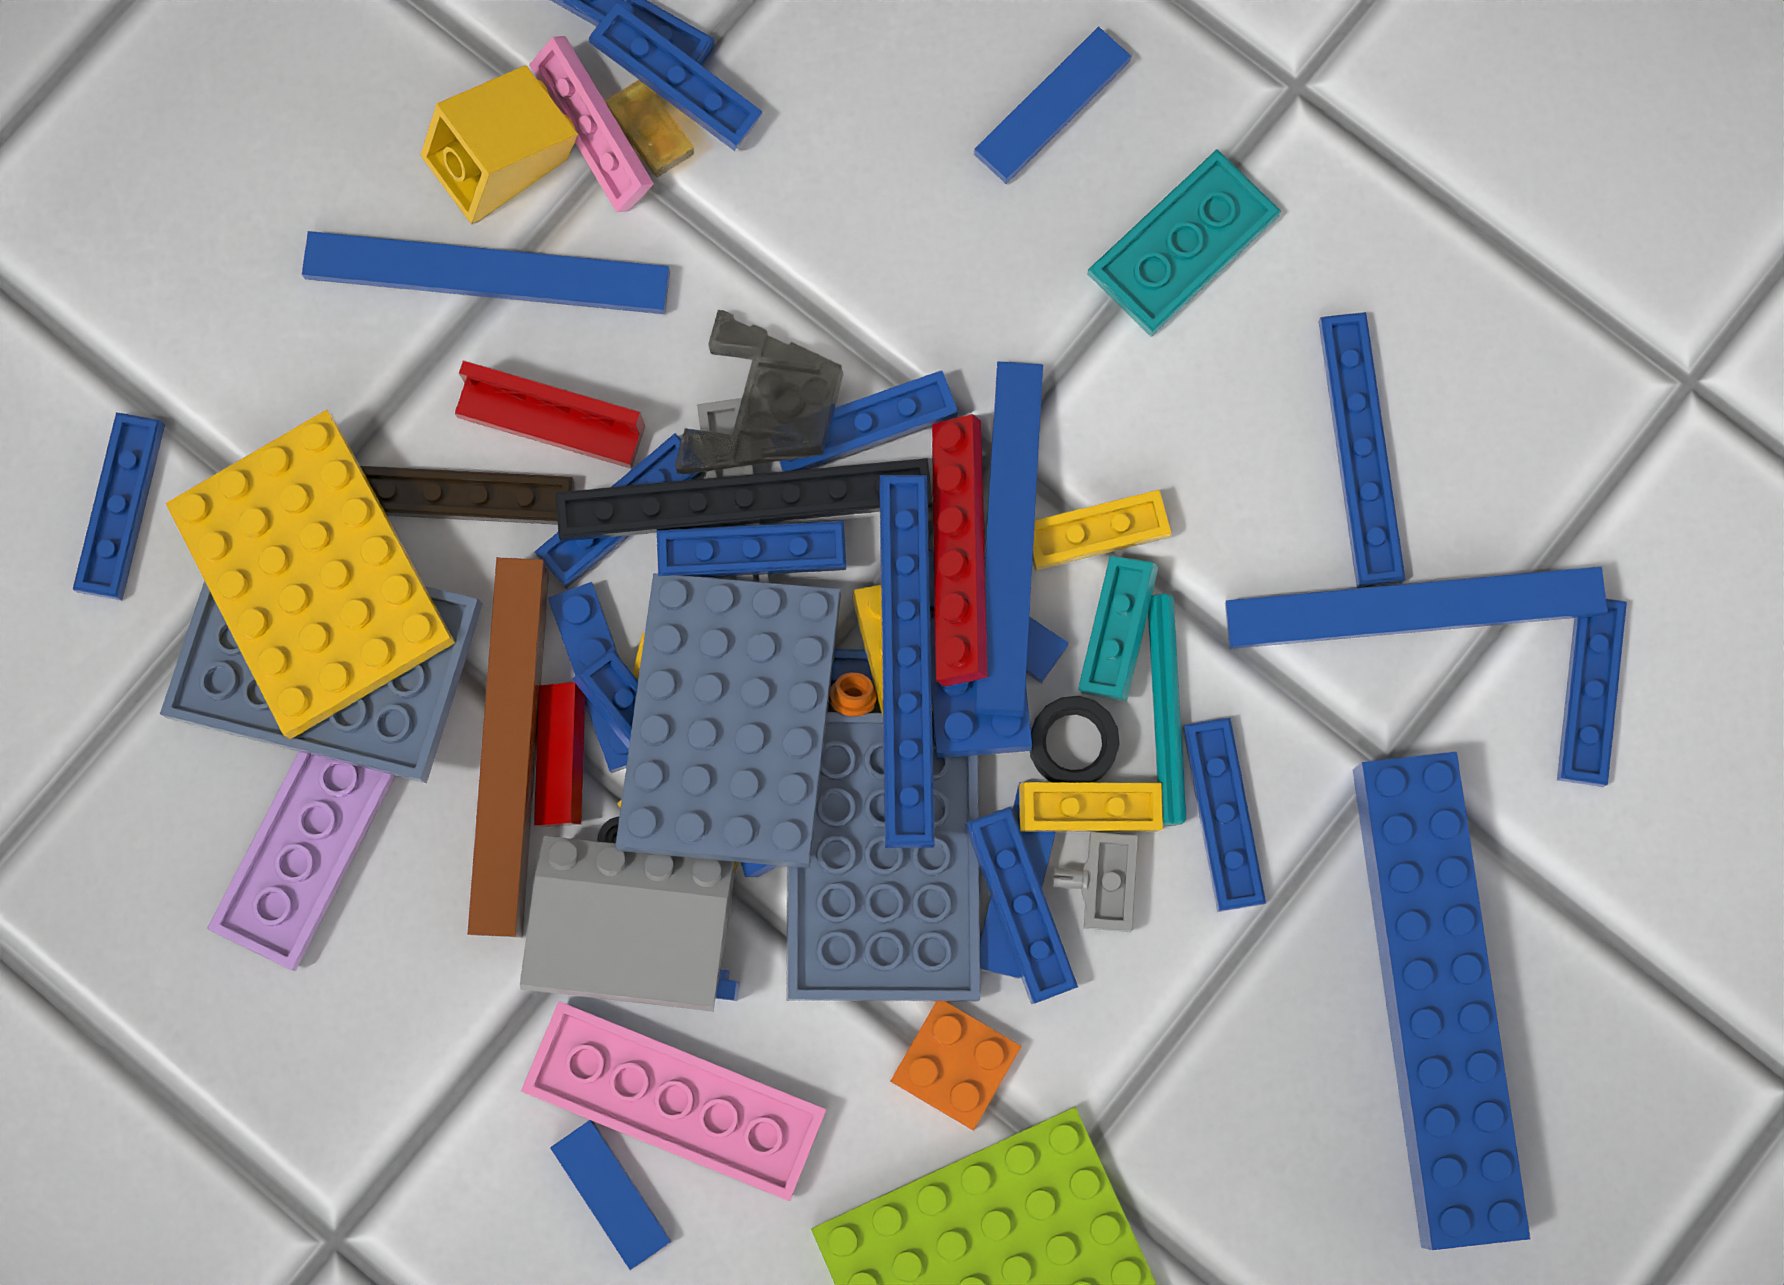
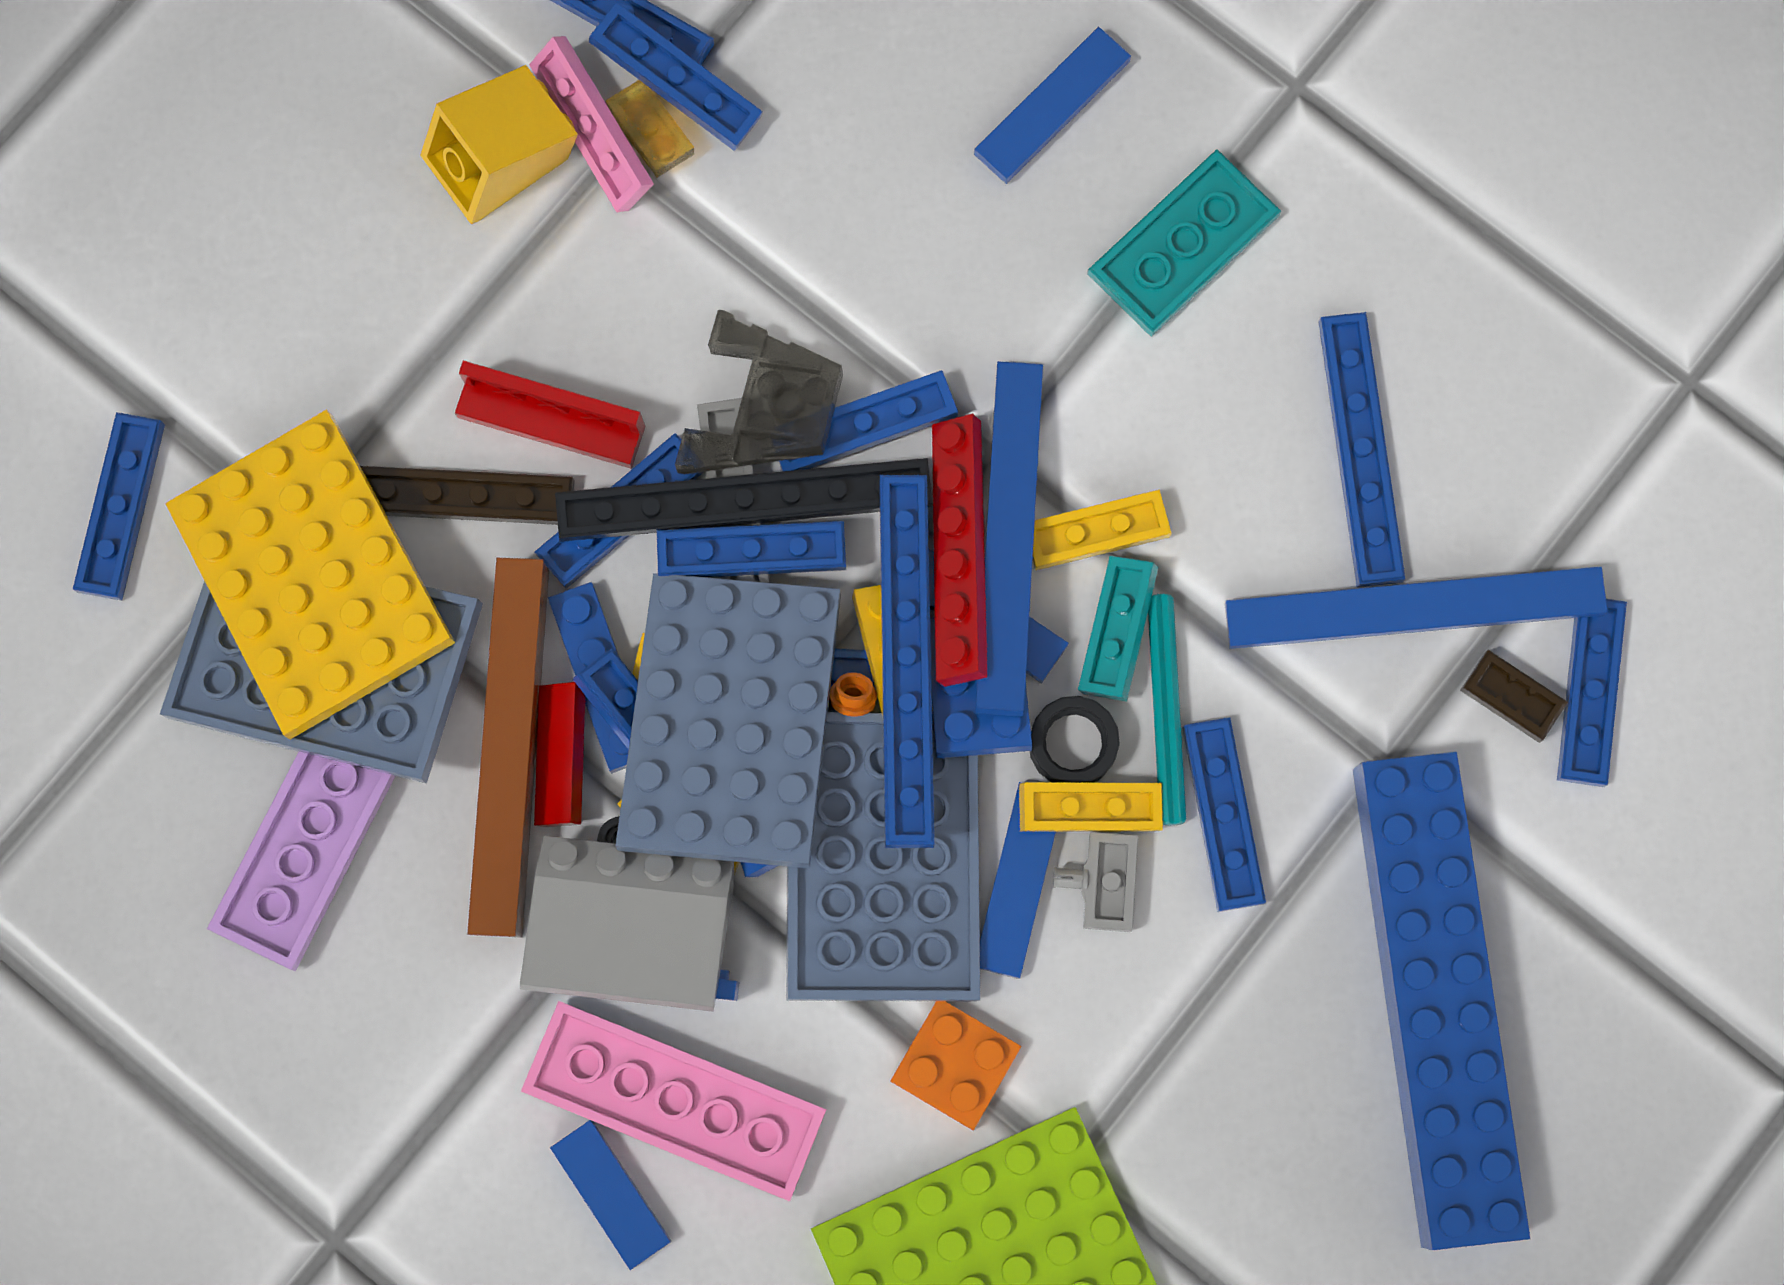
blue tile [301,231,670,314] -> none
blue tile [965,807,1078,1004] -> none
none -> dark brown plate [1460,650,1568,743]

